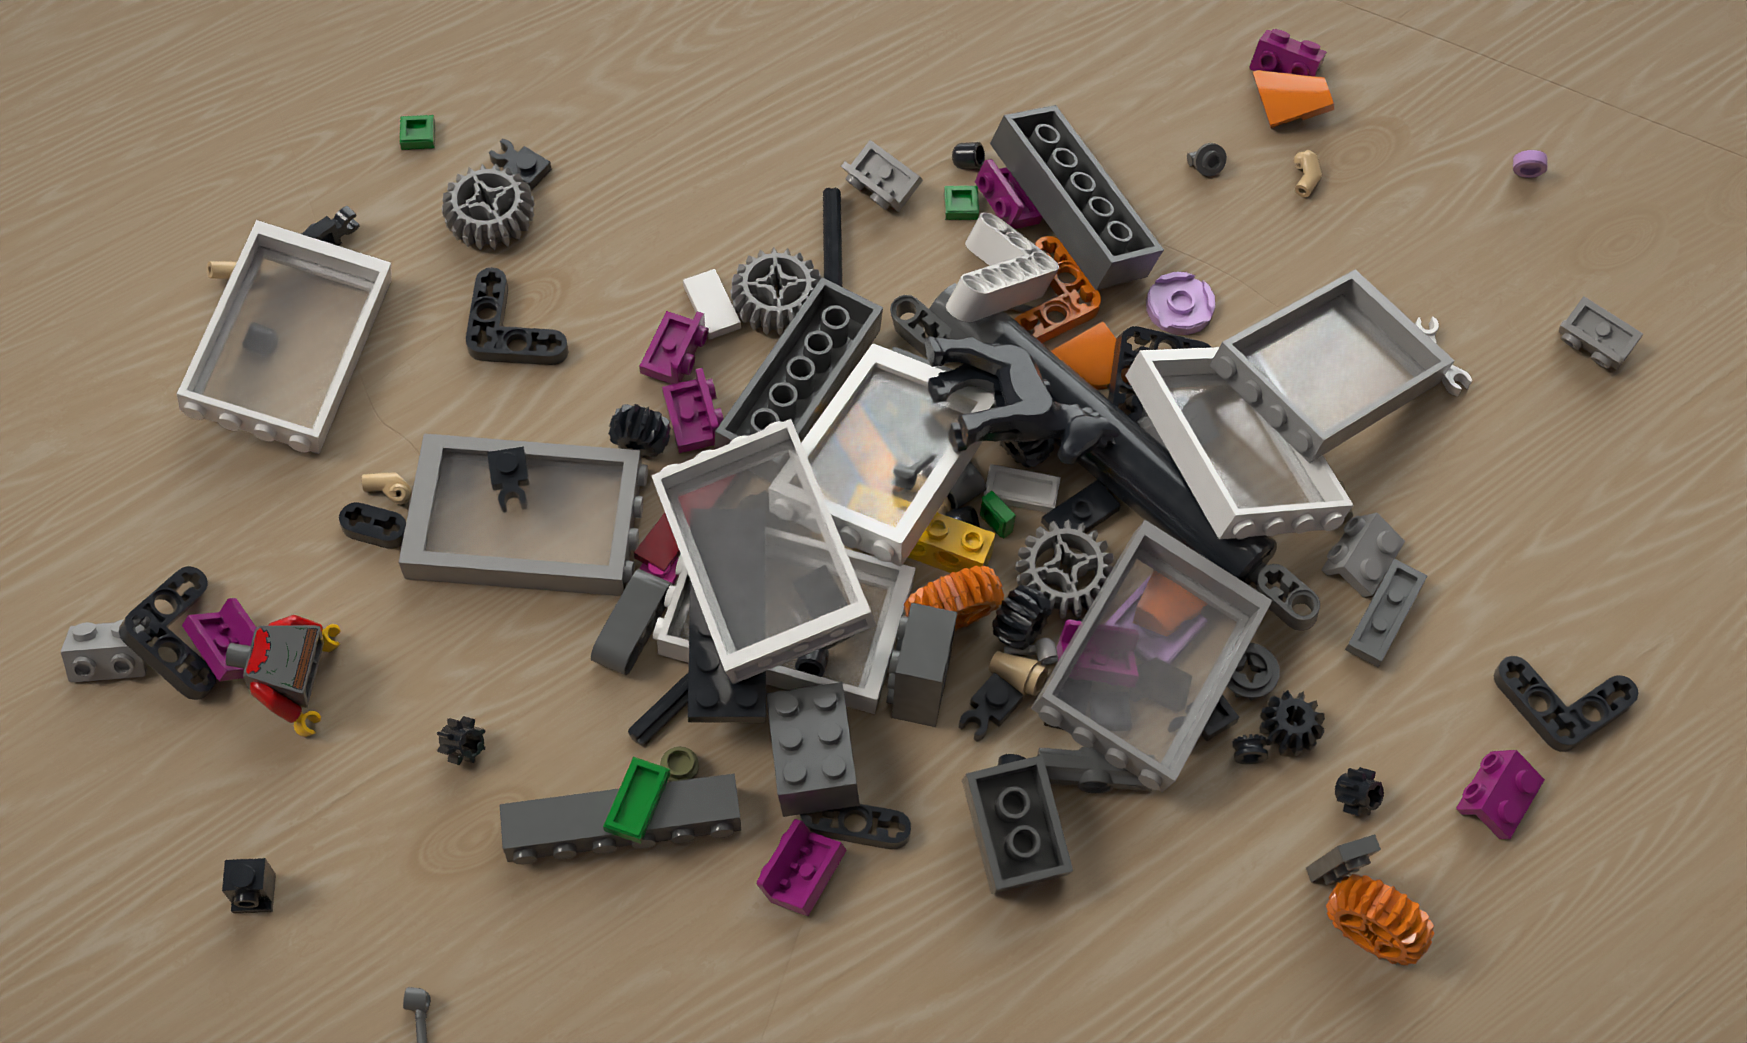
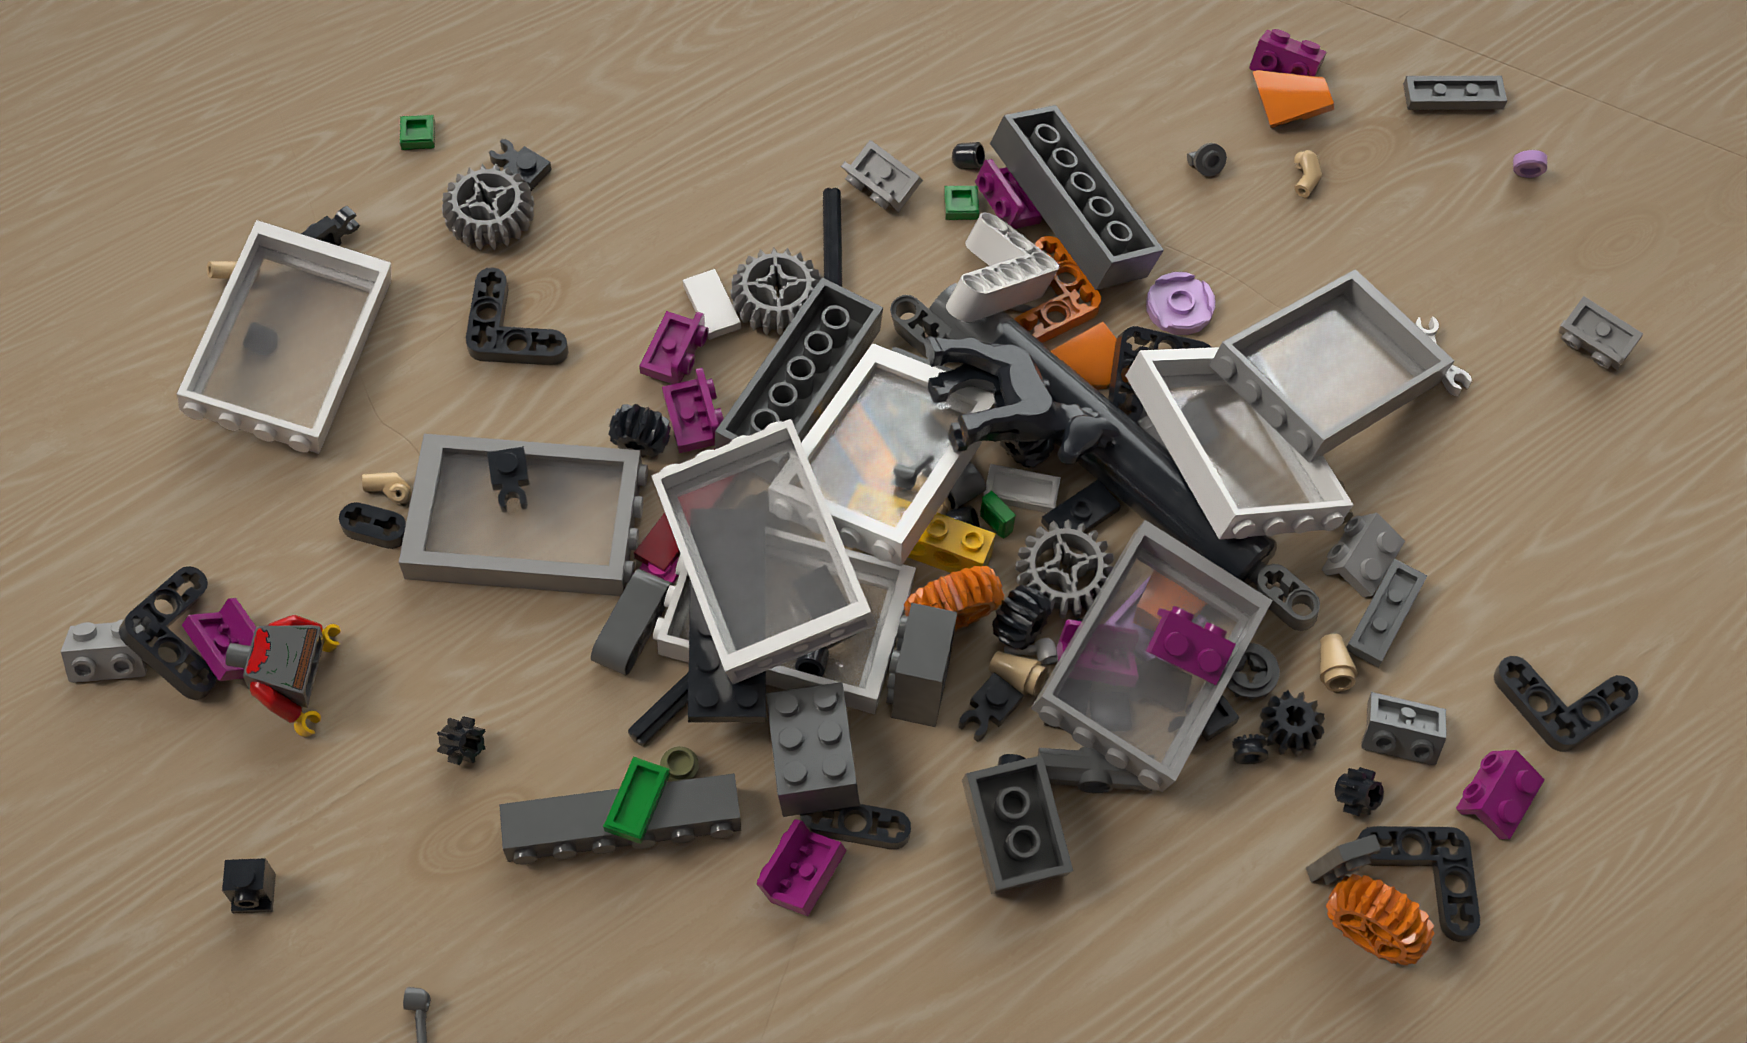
none -> magenta bracket [1146,606,1236,685]
none -> tan cone [1320,634,1358,692]
none -> black beam [1356,826,1480,942]
none -> dark grey bracket [1361,692,1446,765]
none -> dark grey plate [1403,76,1507,110]

